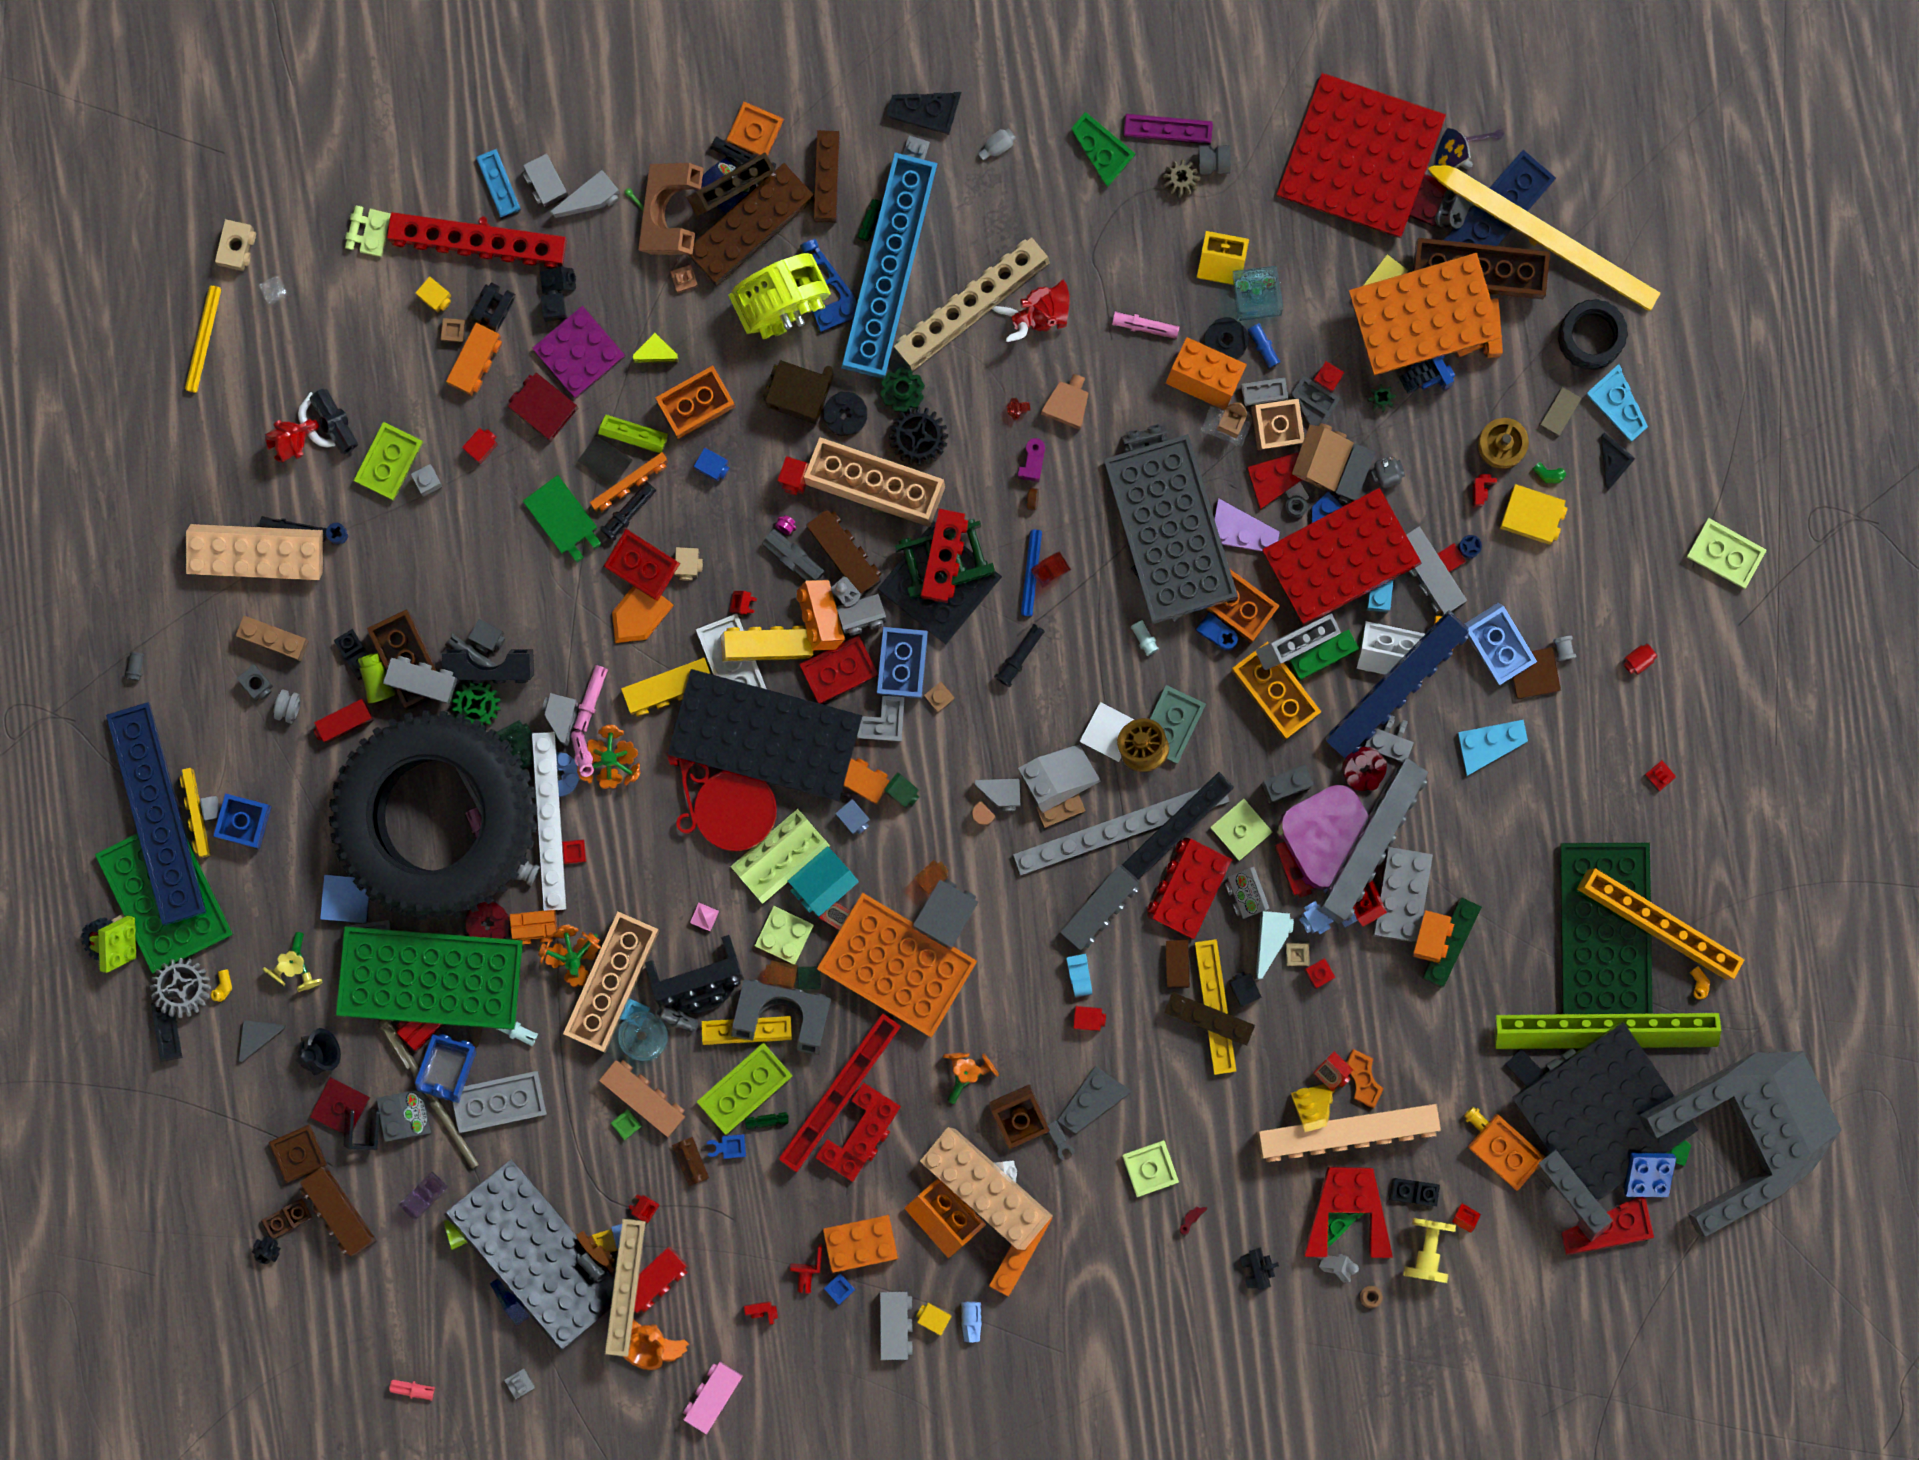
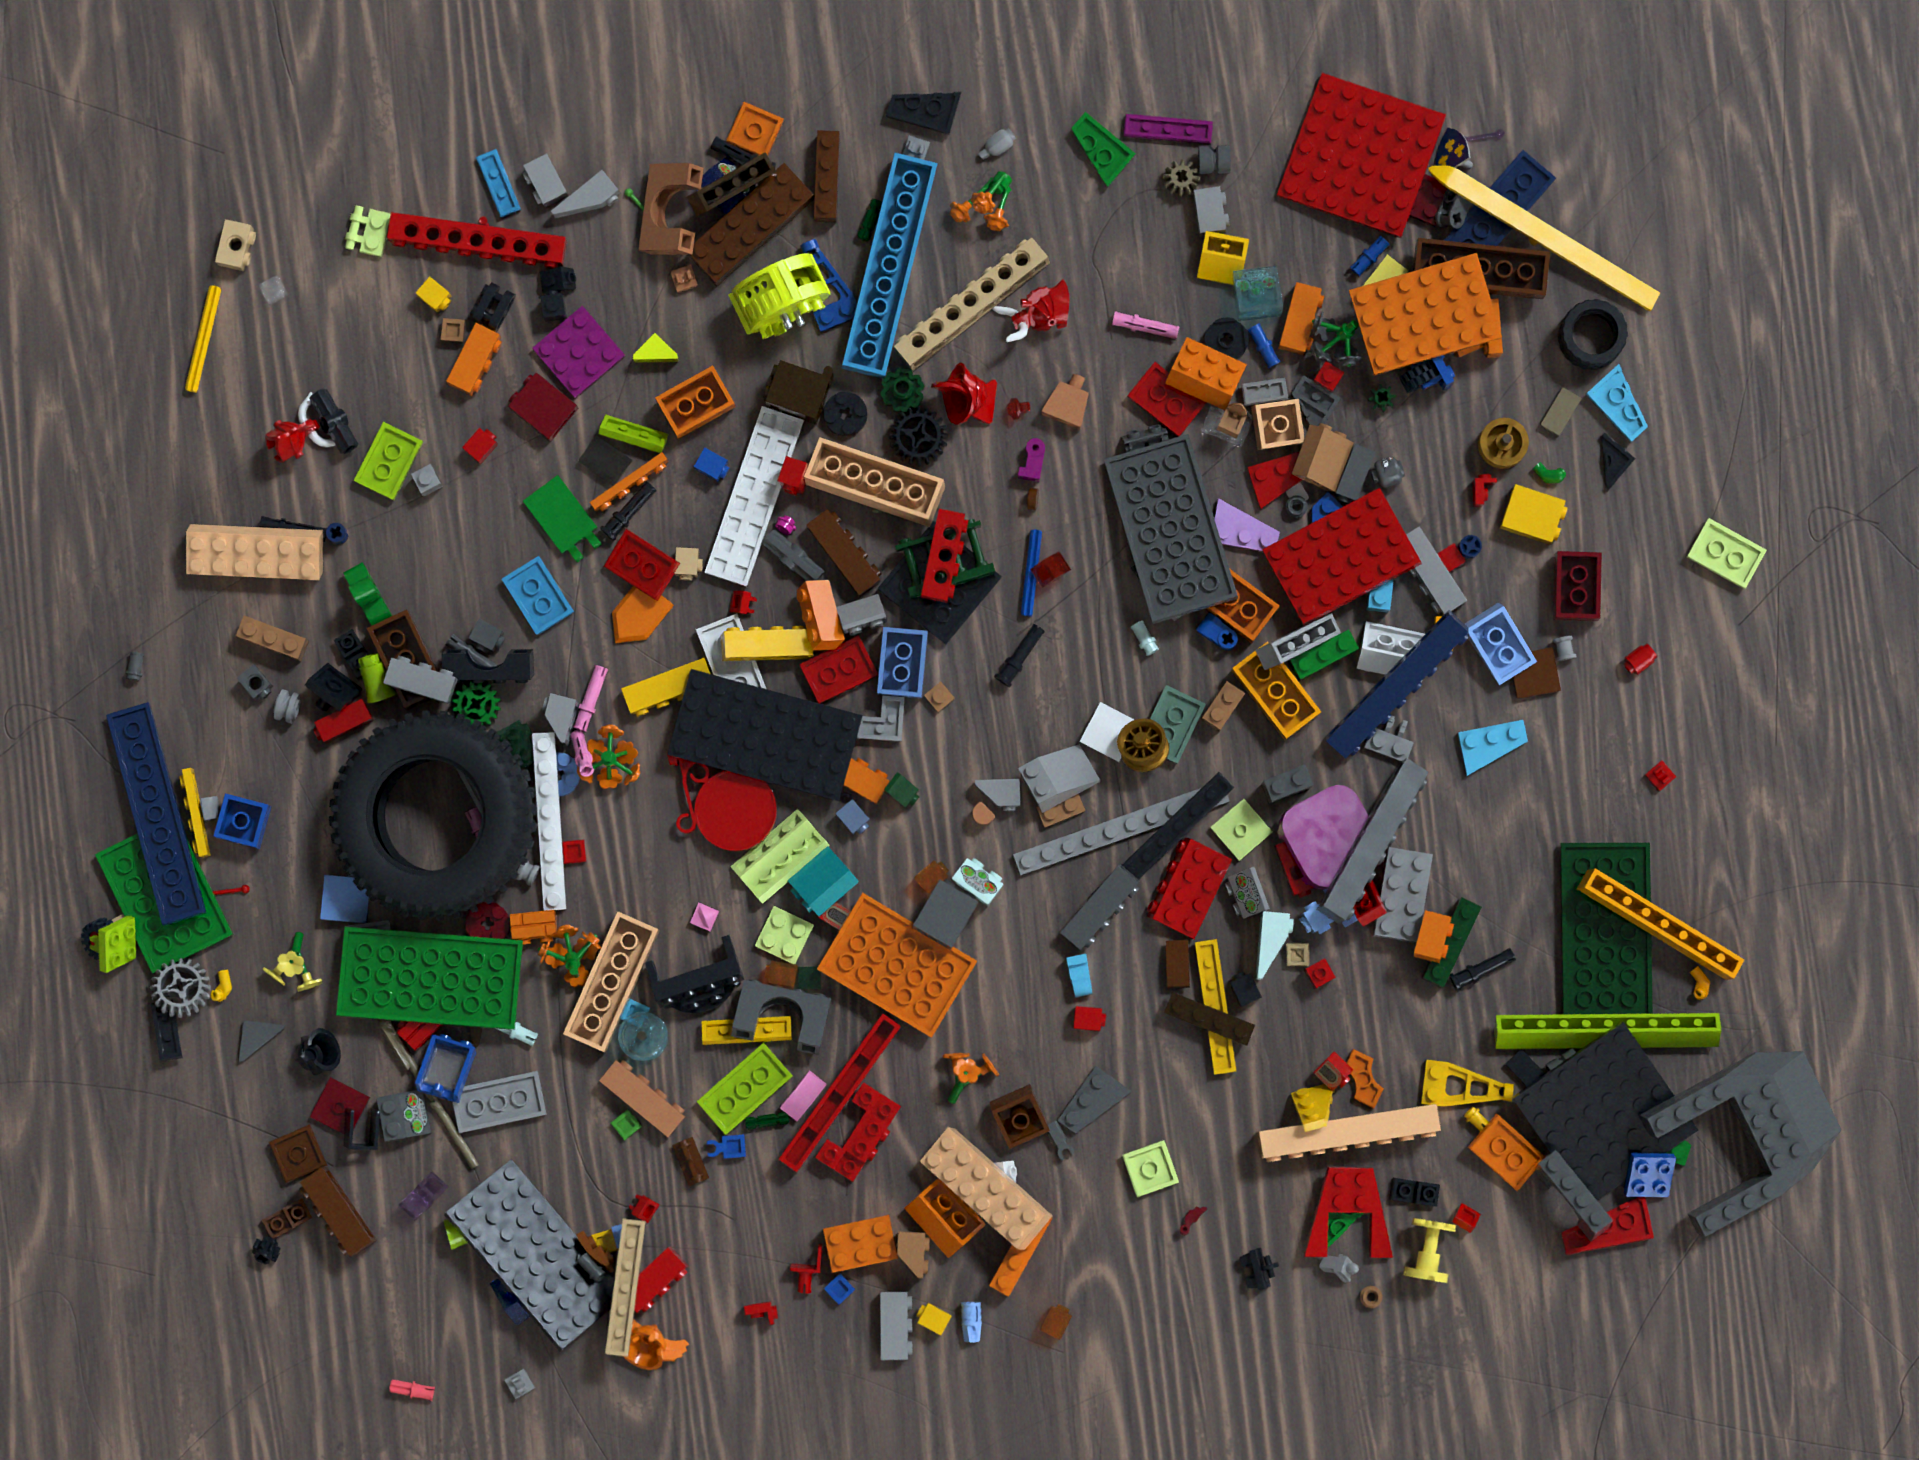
dark grey pin [655,1005,698,1033] -> none
bright pink brick [683,1362,743,1434] -> none
light grey piece [831,577,861,607] -> none
dark red plate [1342,747,1387,791] -> none
none -> red hinge [213,885,250,895]
none -> black tile [305,663,363,712]
none -> green beam [343,562,392,625]
none -> dark azure plate [502,556,574,635]
none -> white plate [705,406,804,587]
none -> bright pink slope [780,1070,826,1121]
none -> medium nougat slope [897,1231,930,1278]
none -> red helmet [931,362,997,425]
none -> orange plant [950,171,1012,232]
none -> slope [952,858,1003,907]
none -> clear orange brick [1040,1304,1072,1340]
none -> red plate [1127,362,1207,437]
none -> light grey brick [1193,186,1230,237]
none -> medium nougat brick [1201,681,1245,732]
none -> orange brick [1278,282,1324,355]
none -> dark grey plant [1312,311,1362,367]
none -> blue pin [1350,236,1390,277]
none -> yellow plate [1421,1060,1514,1107]
none -> black pin [1449,948,1516,992]
none -> dark red brick [1553,551,1602,621]

